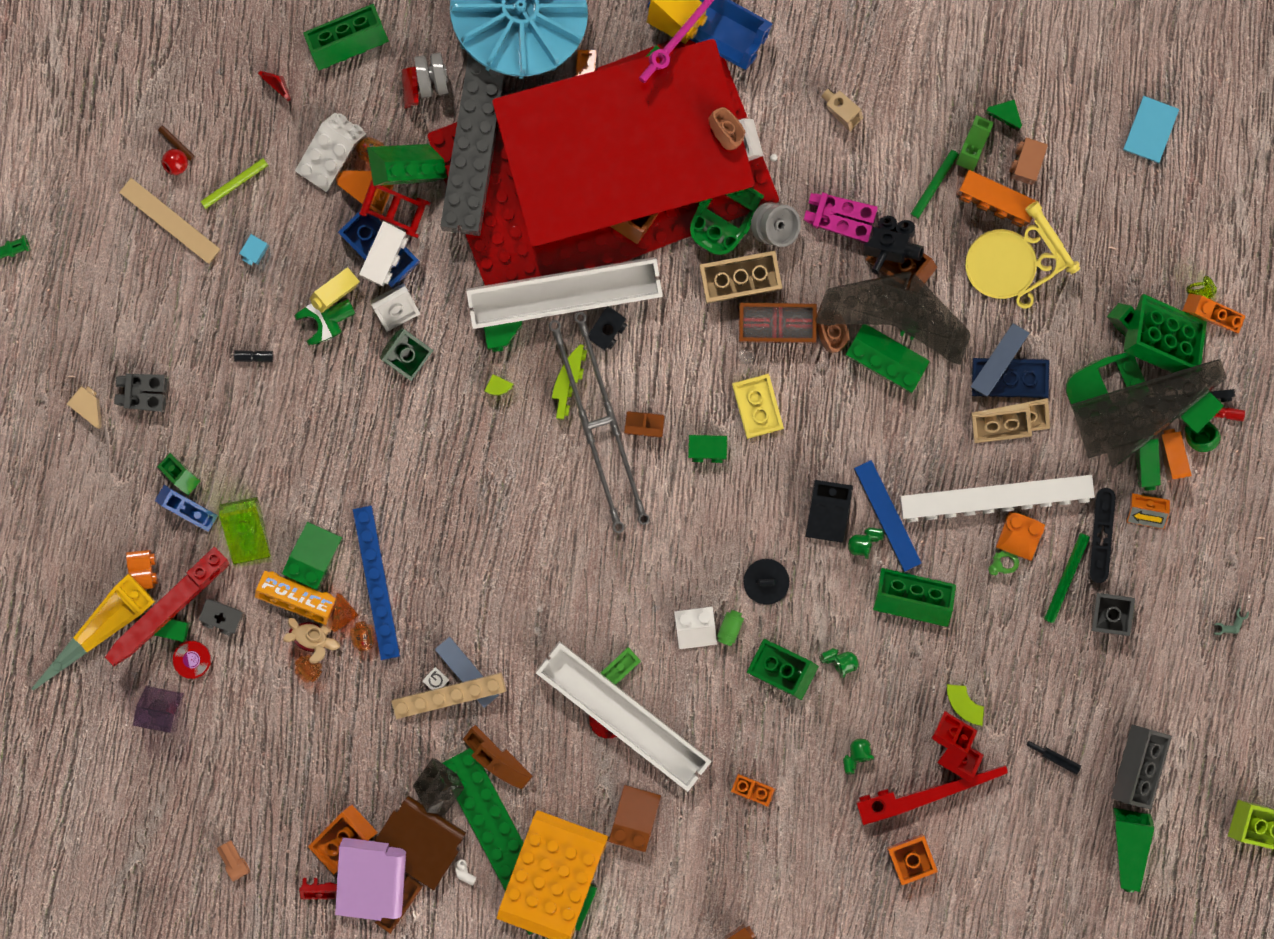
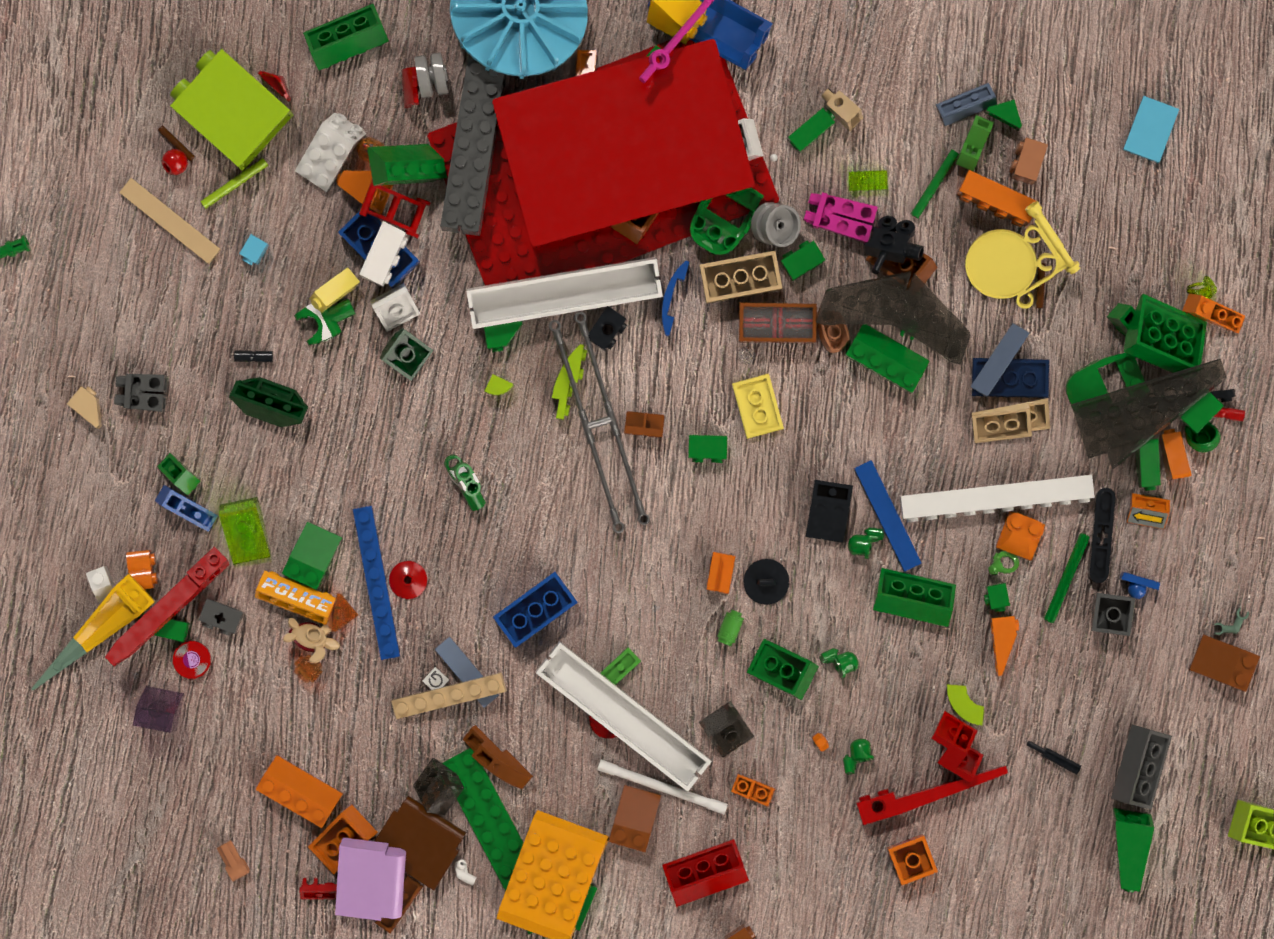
clear orange head [350,621,377,651] -> none
white slope [674,606,717,649] -> none
nougat piece [708,107,746,150] -> none
none -> white slope [86,566,115,604]
none -> lime brick [170,49,294,171]
none -> dark green wedge [229,377,308,428]
none -> orange slope [255,755,343,828]
none -> red dish [389,561,427,599]
none -> green connector [444,454,486,511]
none -> blue brick [493,571,578,648]
none -> white piece [597,759,728,815]
none -> blue slope [662,261,689,337]
none -> red slope [662,839,749,907]
none -> clear smoke slope [699,701,754,758]
none -> orange panel [706,552,736,594]
none -> green brick [781,240,826,282]
none -> green brick [787,108,835,154]
none -> orange tile [812,733,829,752]
none -> clear neon green plate [848,170,888,191]
none -> sand blue slope [936,83,997,126]
none -> green brick [984,583,1010,612]
none -> orange slope [990,616,1019,676]
none -> reddish brown piece [1036,263,1046,309]
none -> blue tile [1119,571,1160,599]
none -> dark orange slope [1189,634,1260,692]

